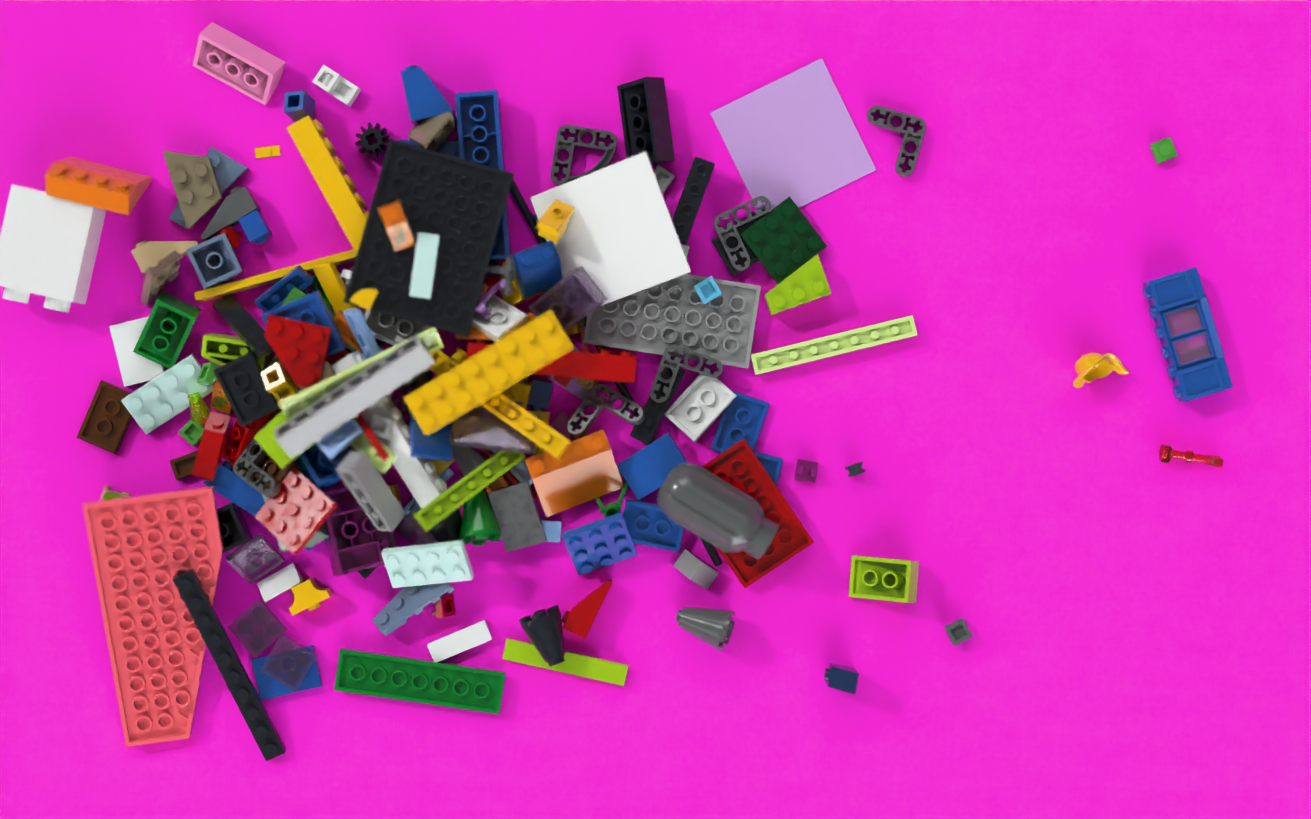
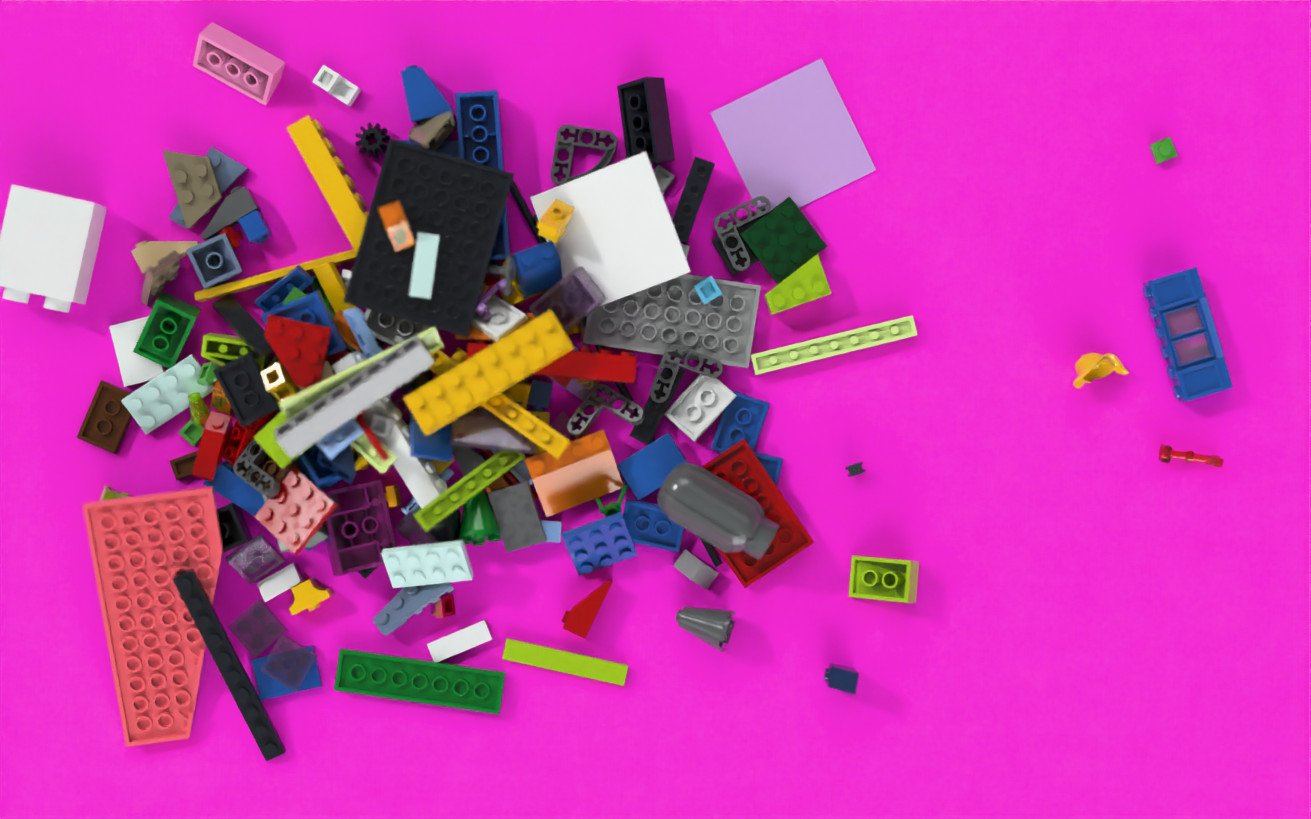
orange slope [45,156,152,216] -> none
yellow piece [255,145,281,159] -> none
blue brick [283,90,315,122] -> none
light grey brick [336,452,406,532] -> none
yellow tile [350,289,379,311] -> none
black cone [519,605,565,666] -> none
magenta tile [794,459,819,483] -> none
dark grey beam [866,106,926,177] -> none
dark grey plate [944,617,972,646] -> none

